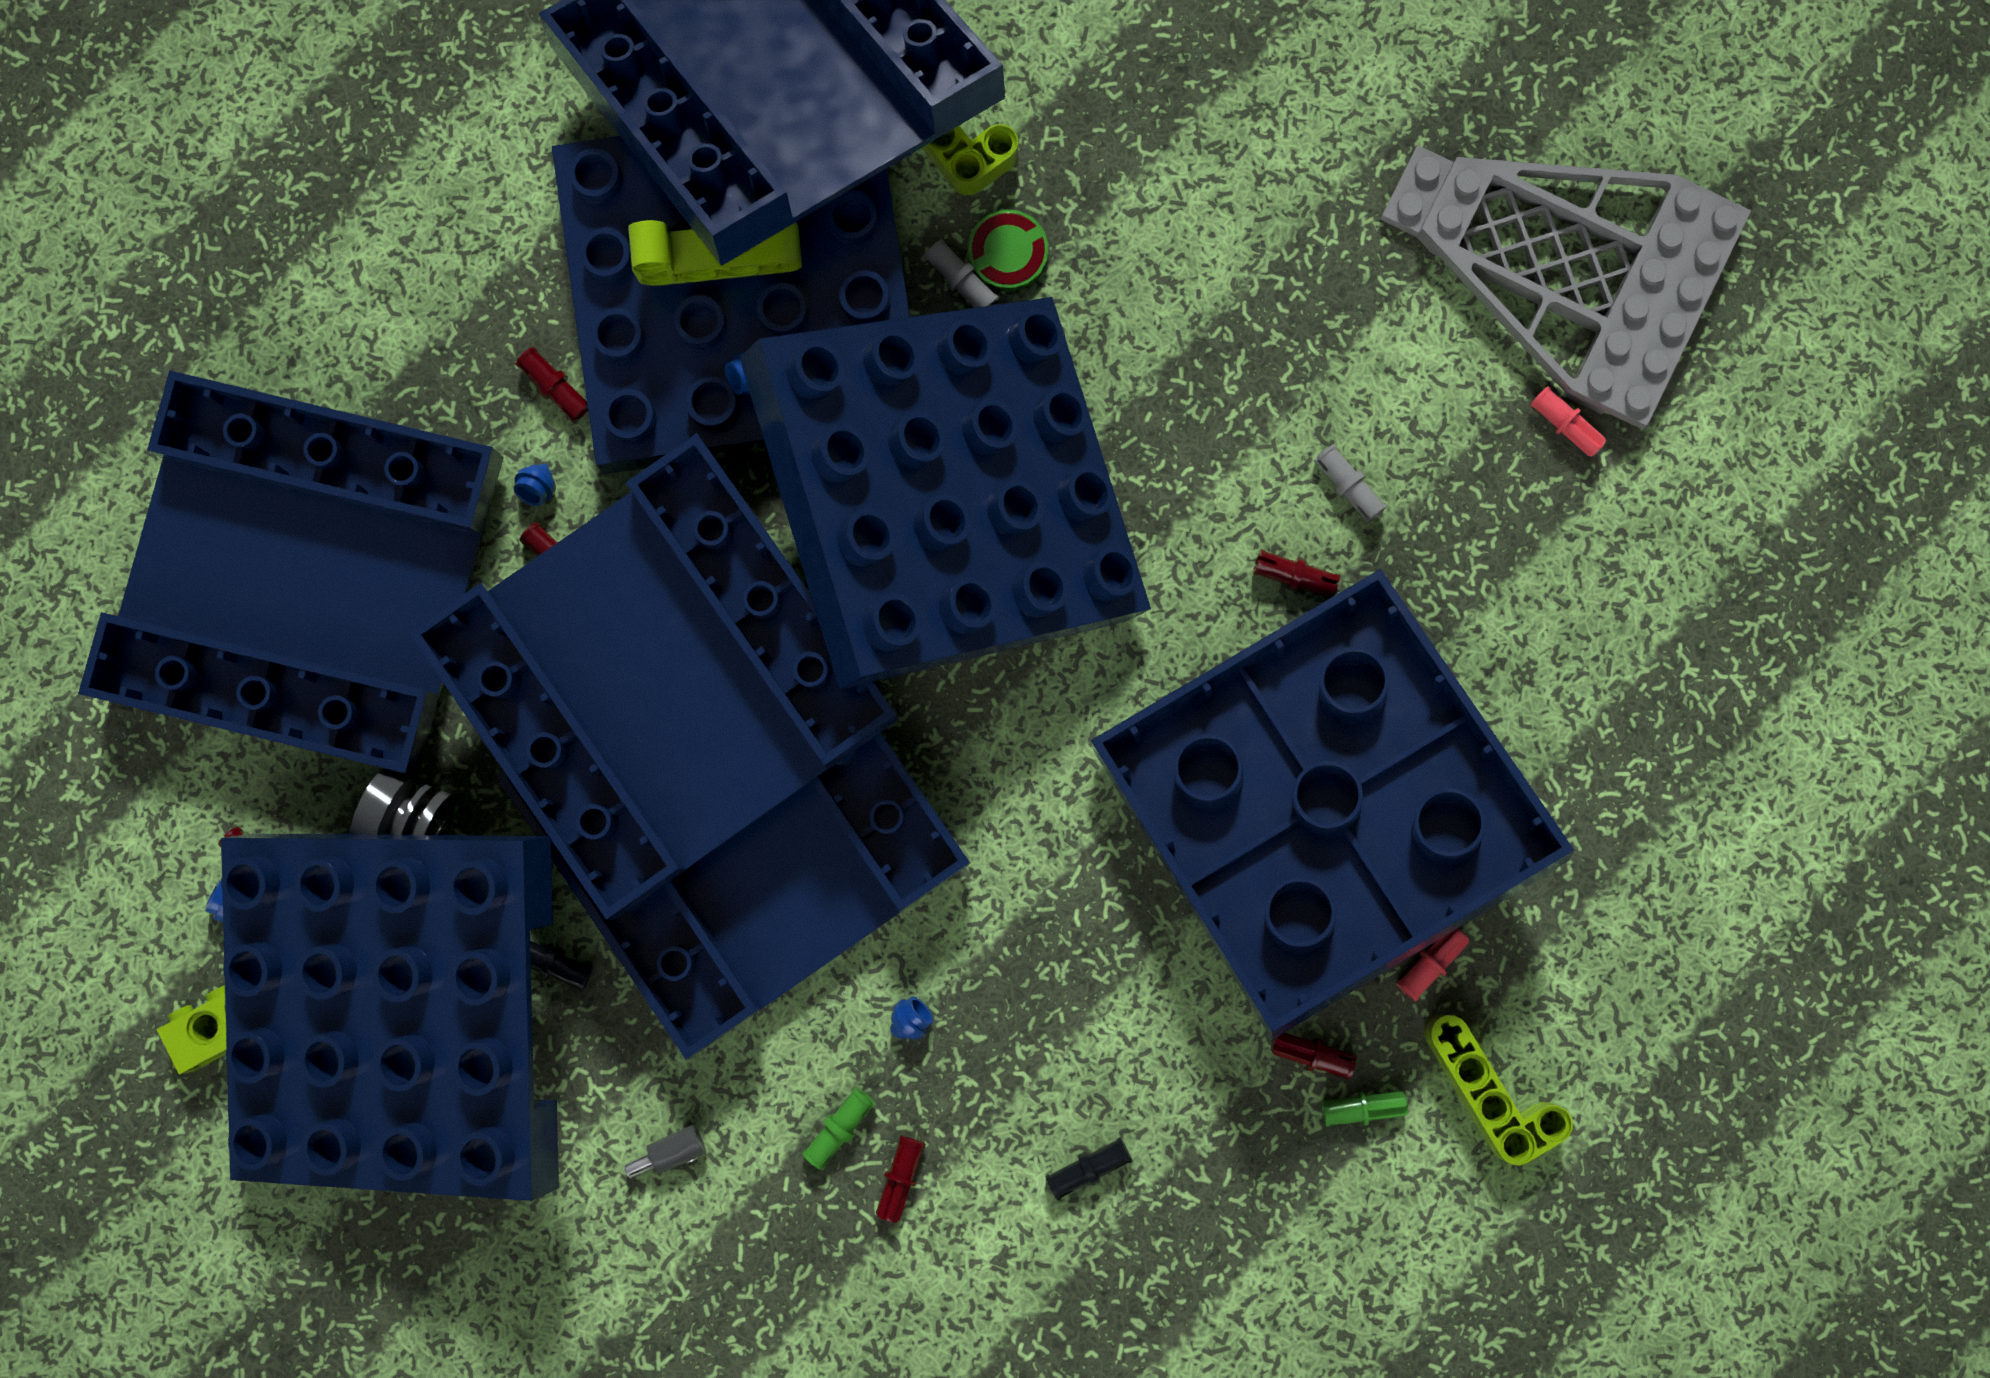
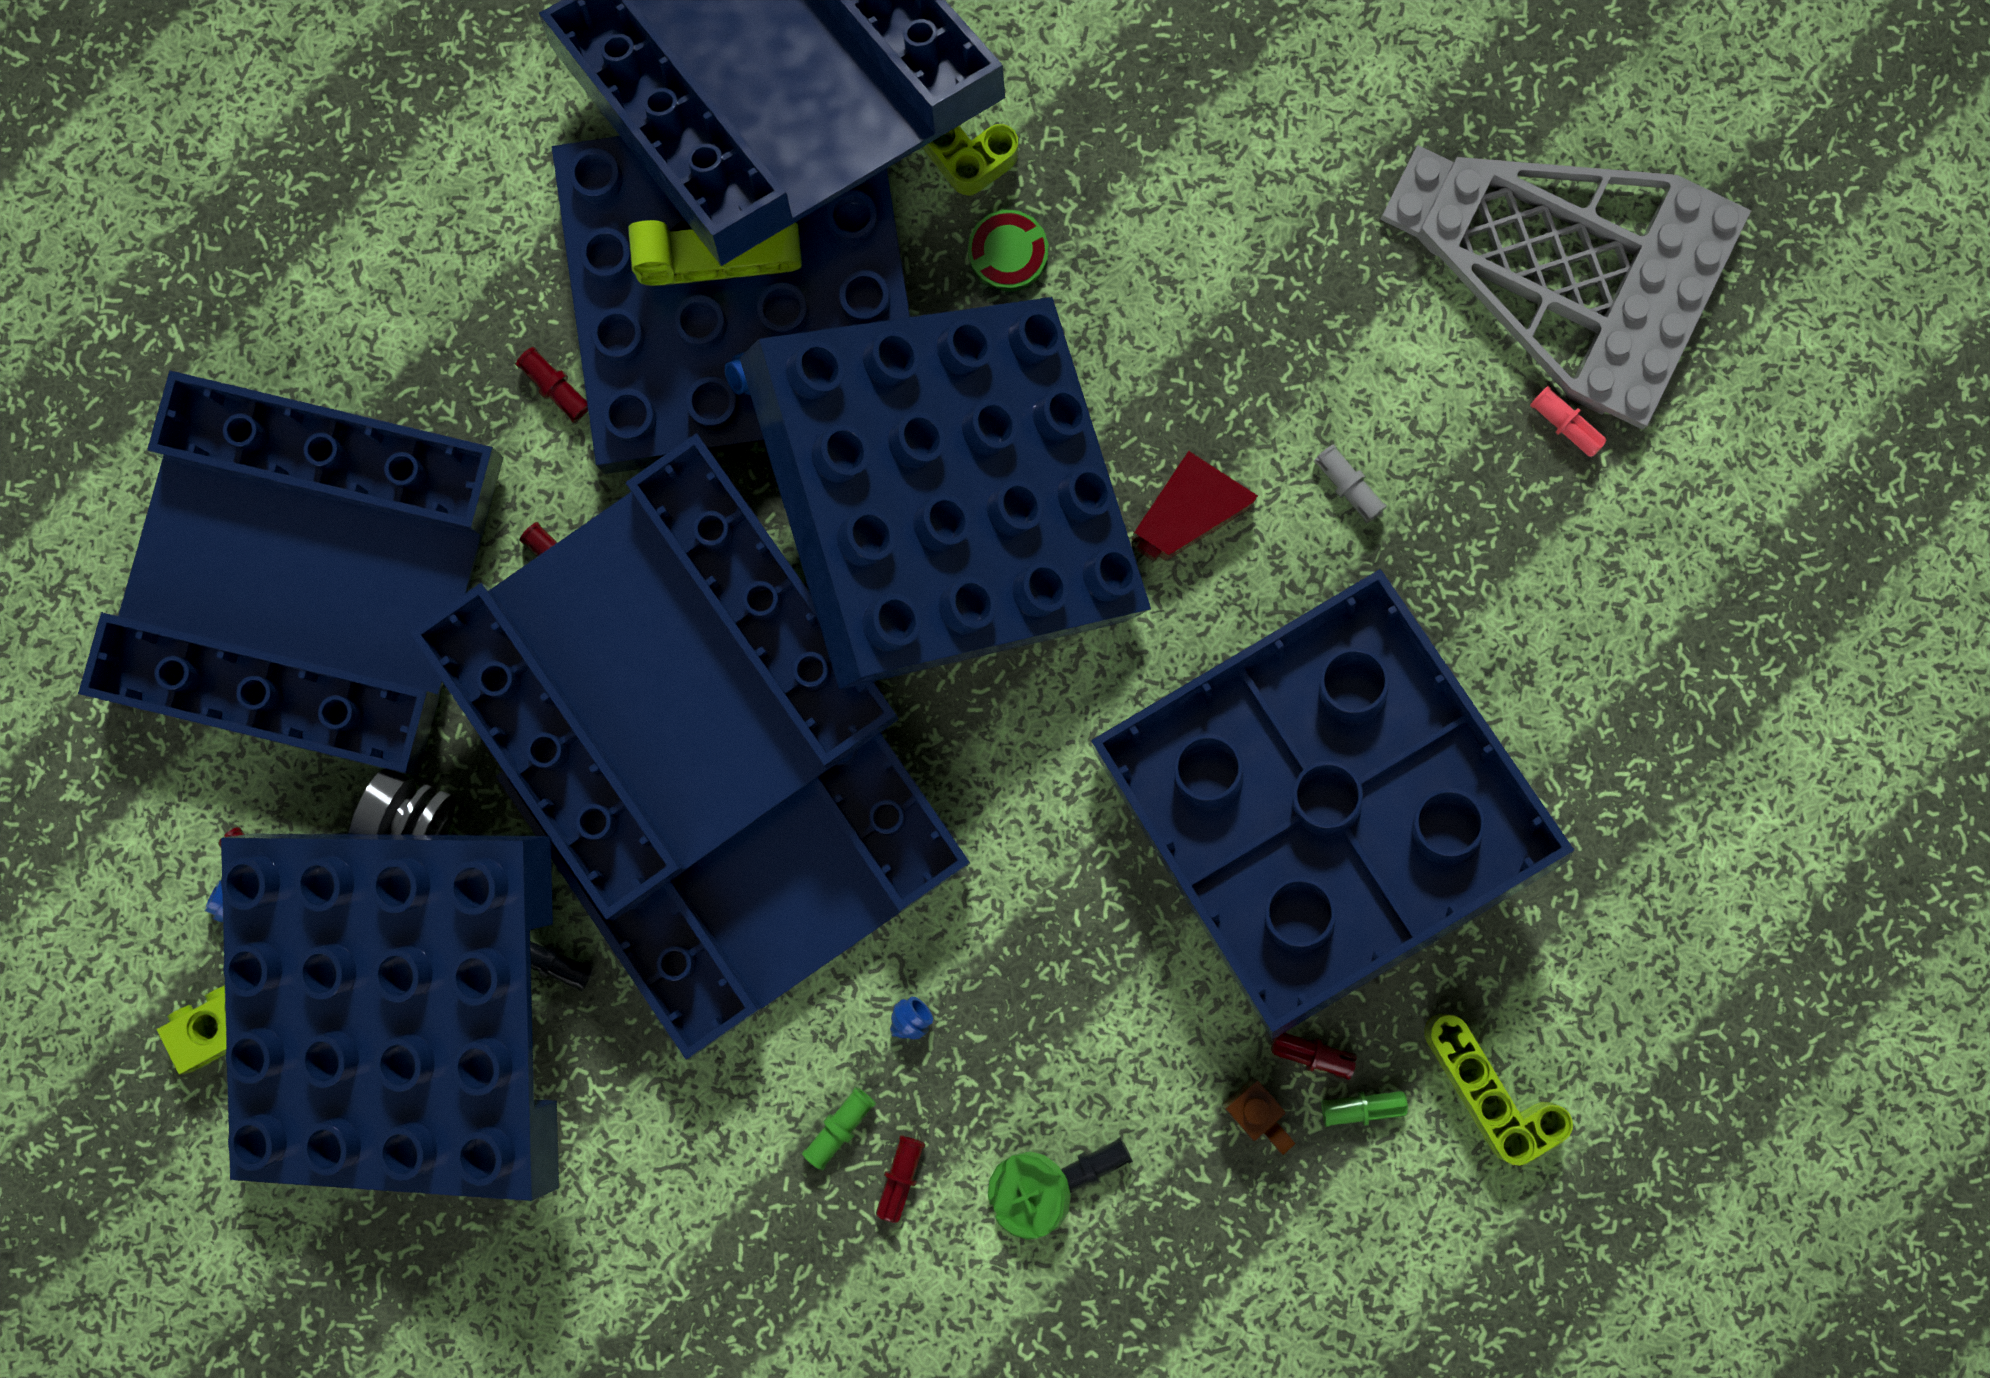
blue plate [514,464,556,506] -> none
dark grey piece [624,1124,706,1178] -> none
light grey pin [924,239,999,308] -> none
dark red pin [1253,549,1340,599] -> none
coral axle [1396,928,1470,1002] -> none
none -> bright green tile [988,1151,1071,1240]
none -> dark red slope [1132,451,1258,561]
none -> reddish brown brick [1221,1077,1296,1155]

